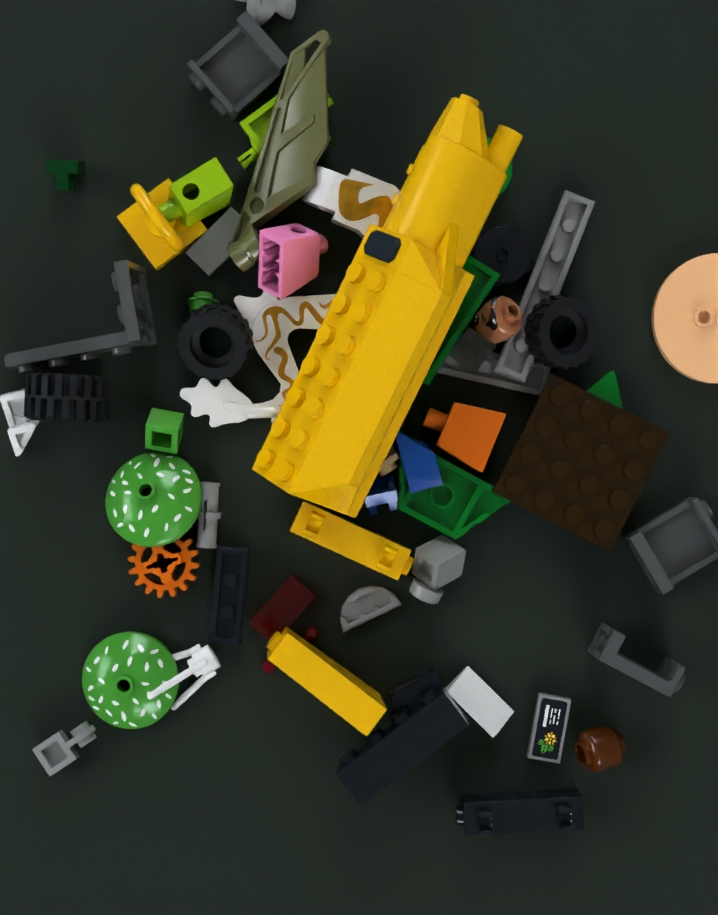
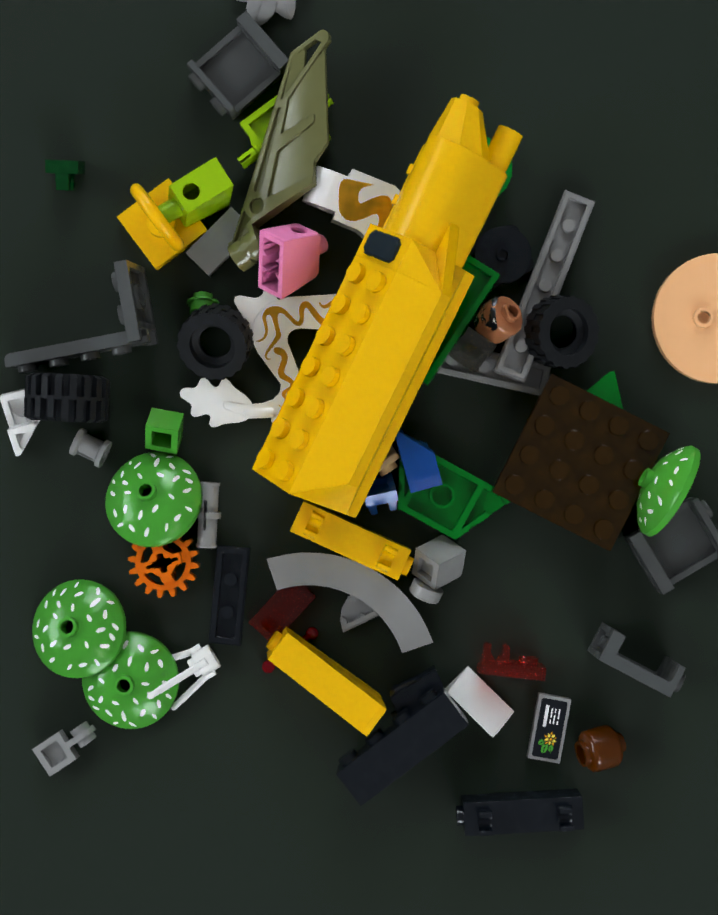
orange torso [423,402,506,473] -> none
none -> bright green dish [32,579,126,678]
none -> light grey bush [69,428,112,468]
none -> light grey tile [267,552,433,653]
none -> clear red plate [476,642,546,681]
none -> bright green dish [637,445,701,537]

